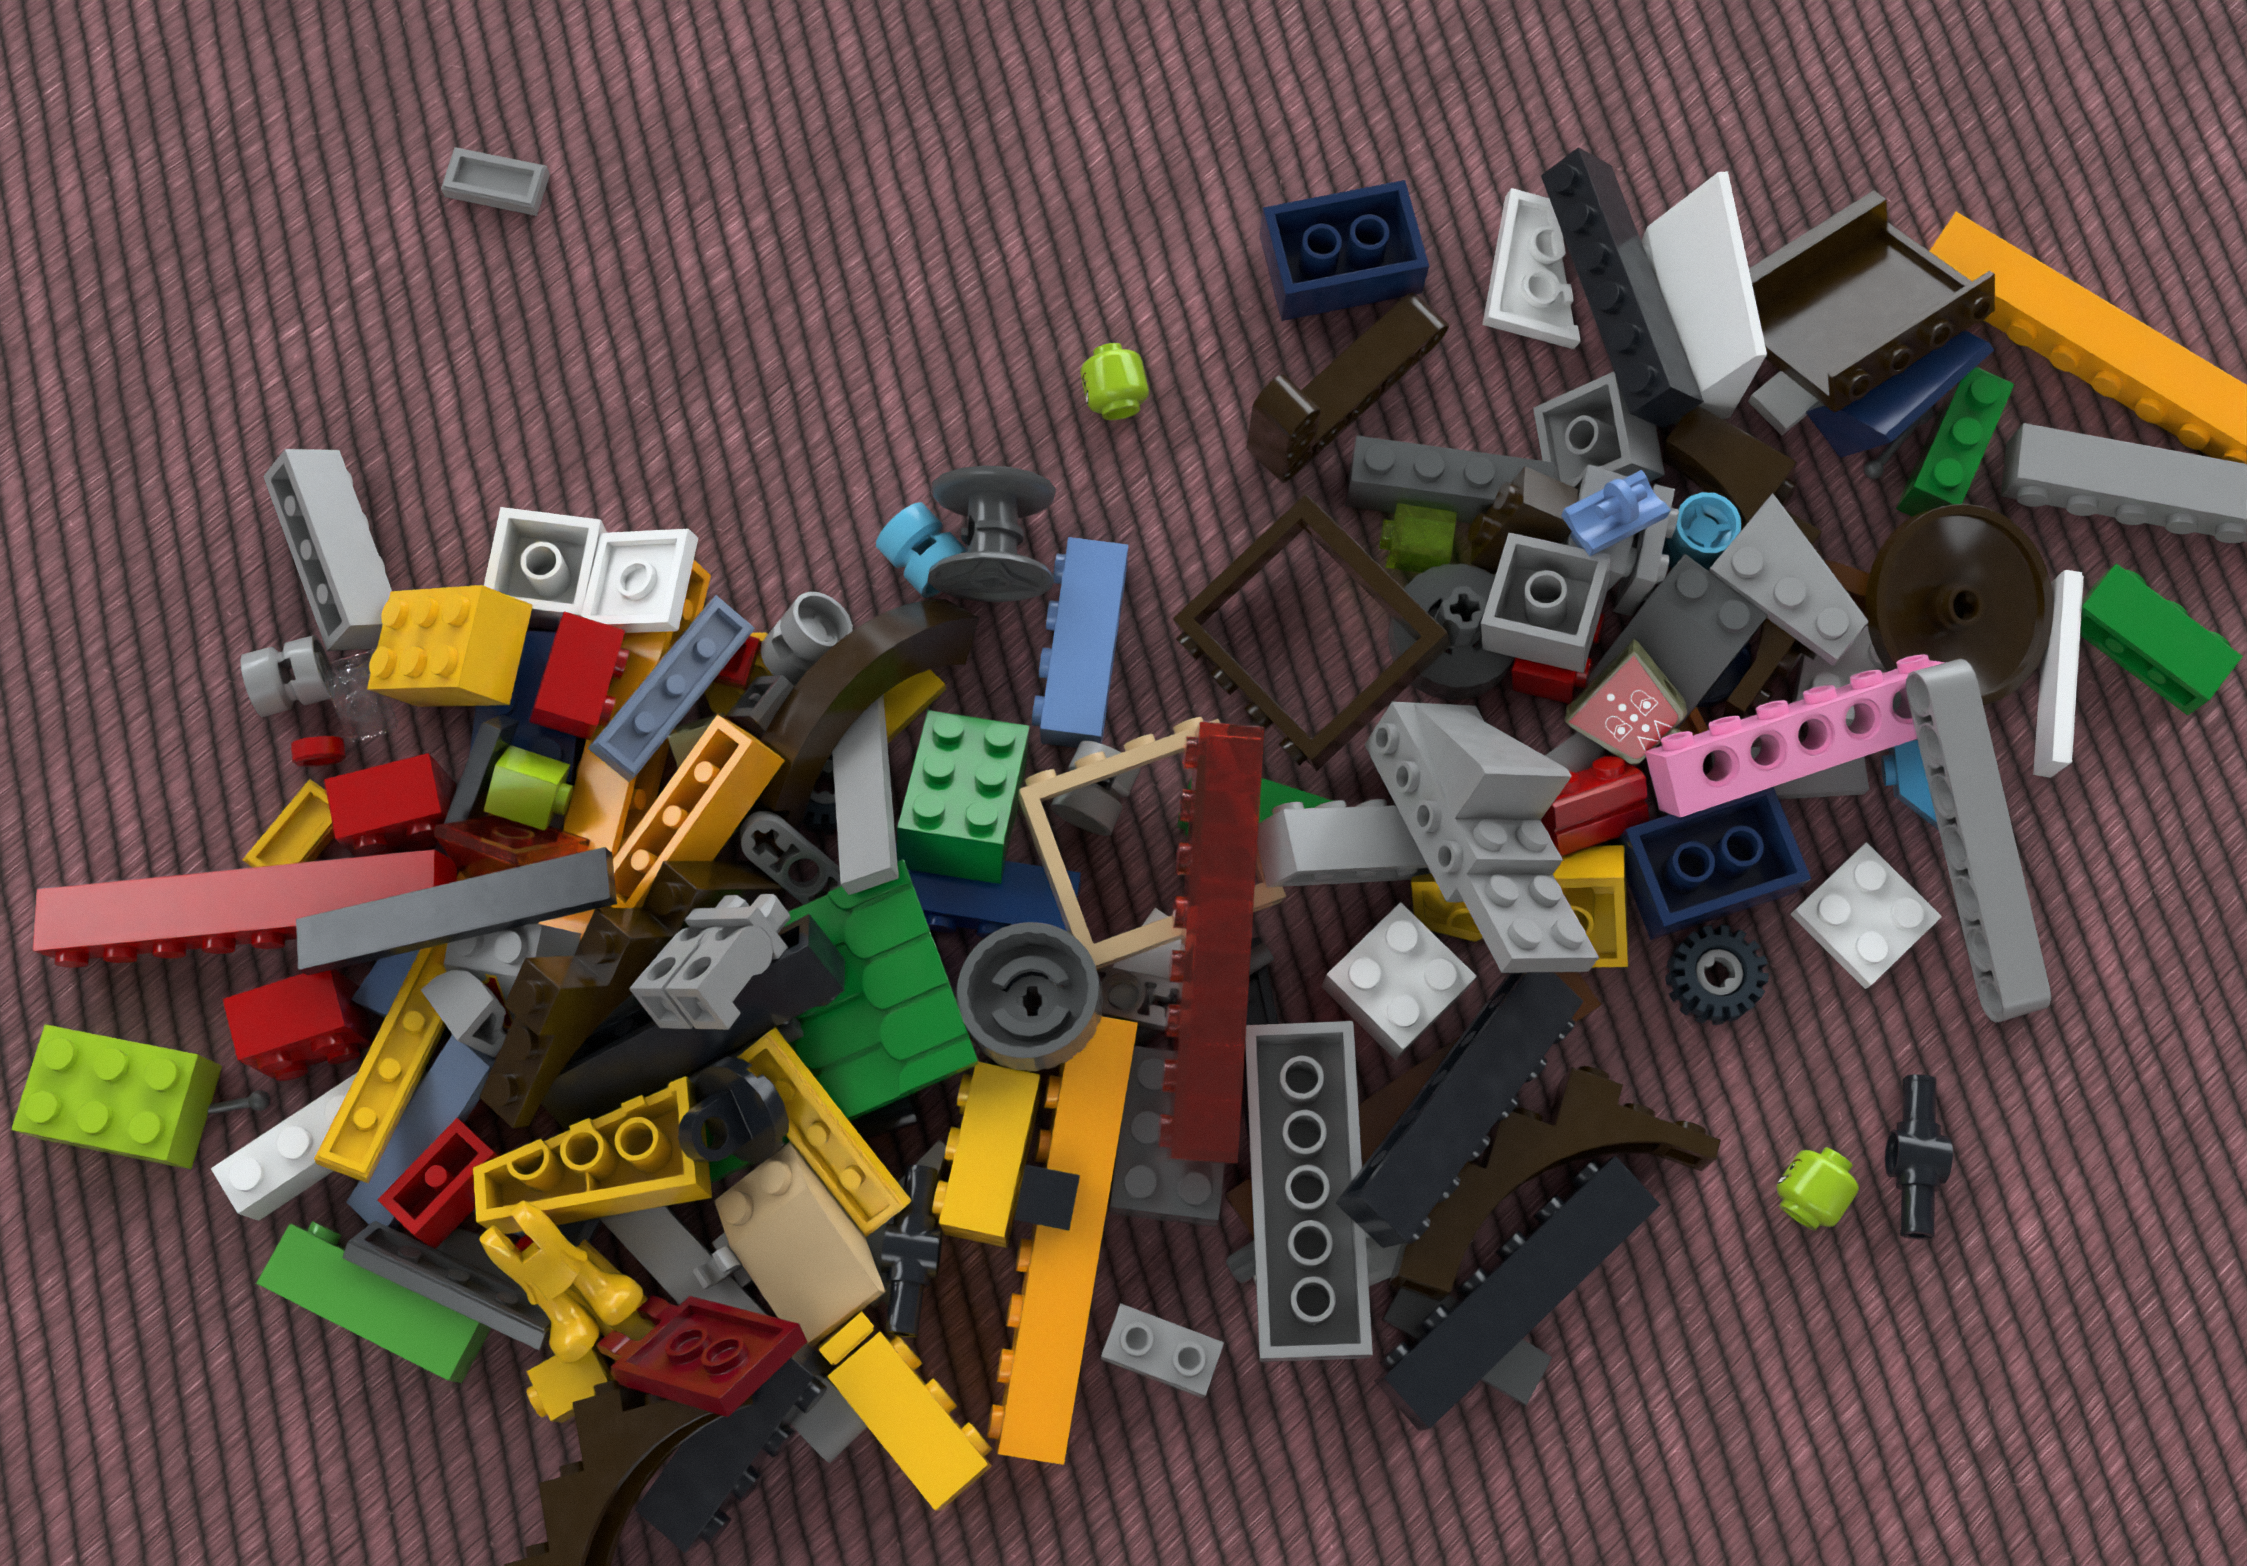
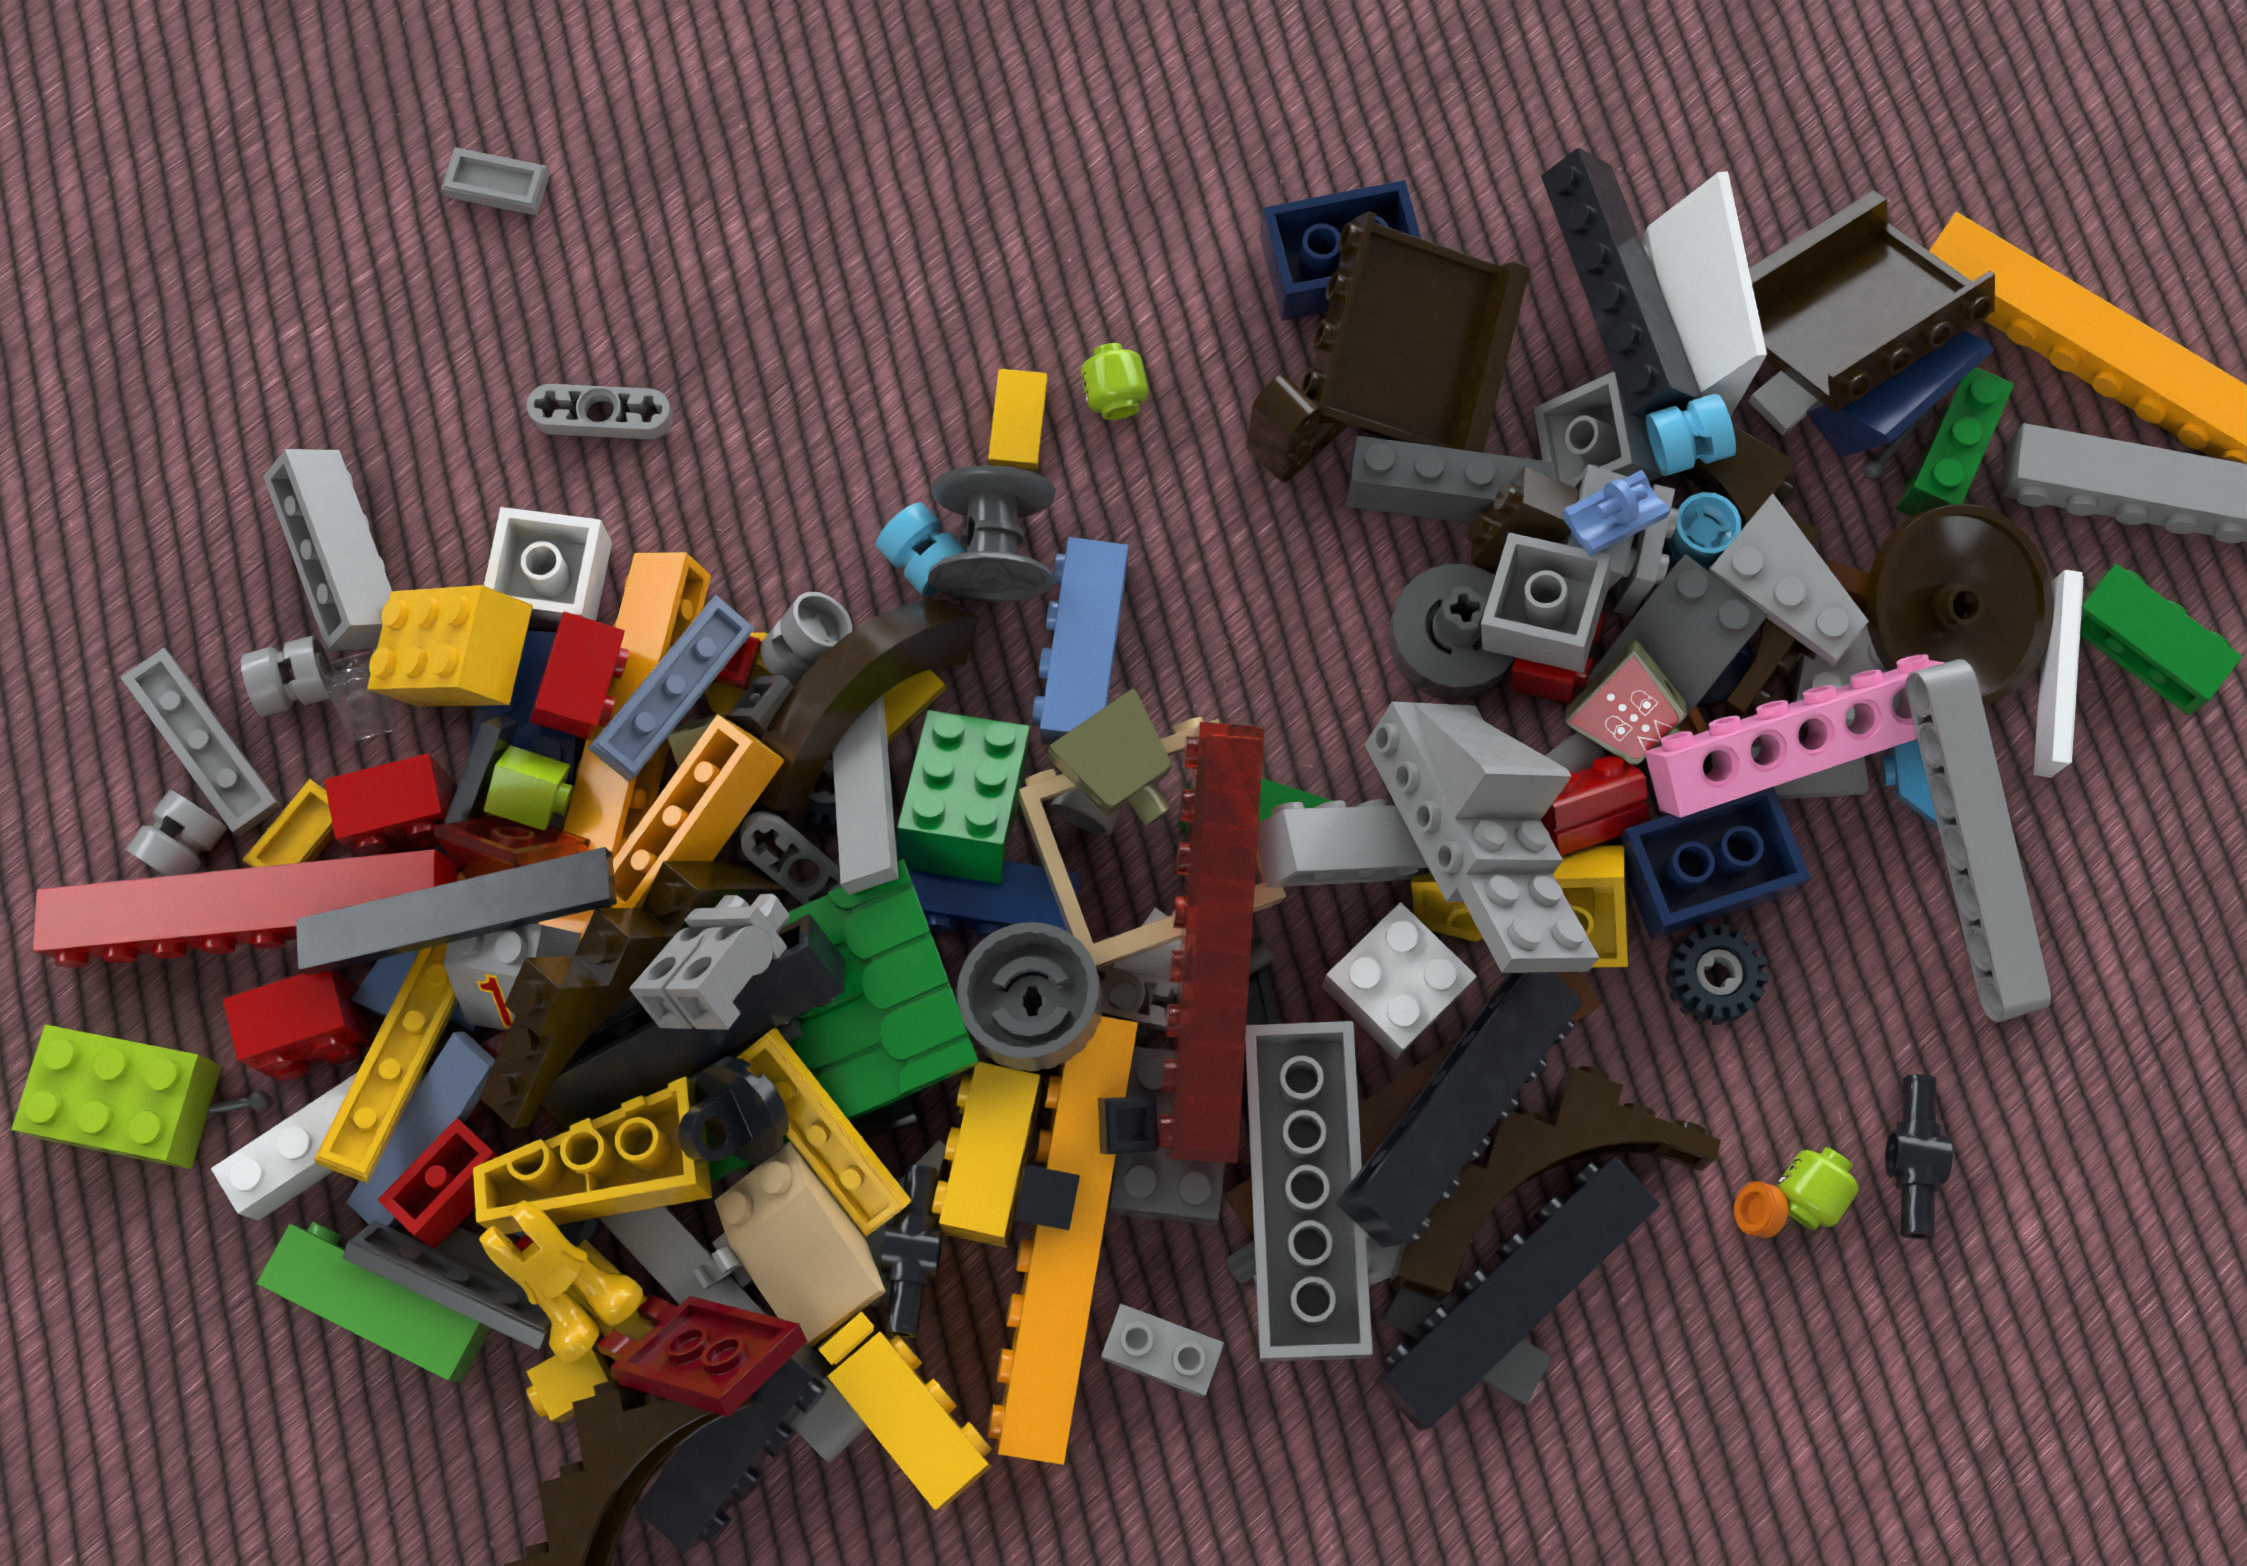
red tile [291,736,346,767] -> none
light grey brick [421,970,507,1058] -> none
white plate [581,529,698,633] -> none
dark brown window [1173,494,1450,772] -> none
clear neon green brick [1379,503,1457,573] -> none
white wing [1482,188,1581,349] -> none
white plate [1790,842,1942,989] -> none
none -> light grey plate [120,648,282,838]
none -> light grey wheel [125,790,228,876]
none -> light grey beam [527,384,674,439]
none -> yellow tile [988,369,1048,470]
none -> olive torso [1047,688,1172,827]
none -> black tile [1098,1095,1158,1154]
none -> dark brown panel [1301,211,1531,453]
none -> medium azure wheel [1646,393,1736,476]
none -> orange tile [1734,1181,1789,1238]

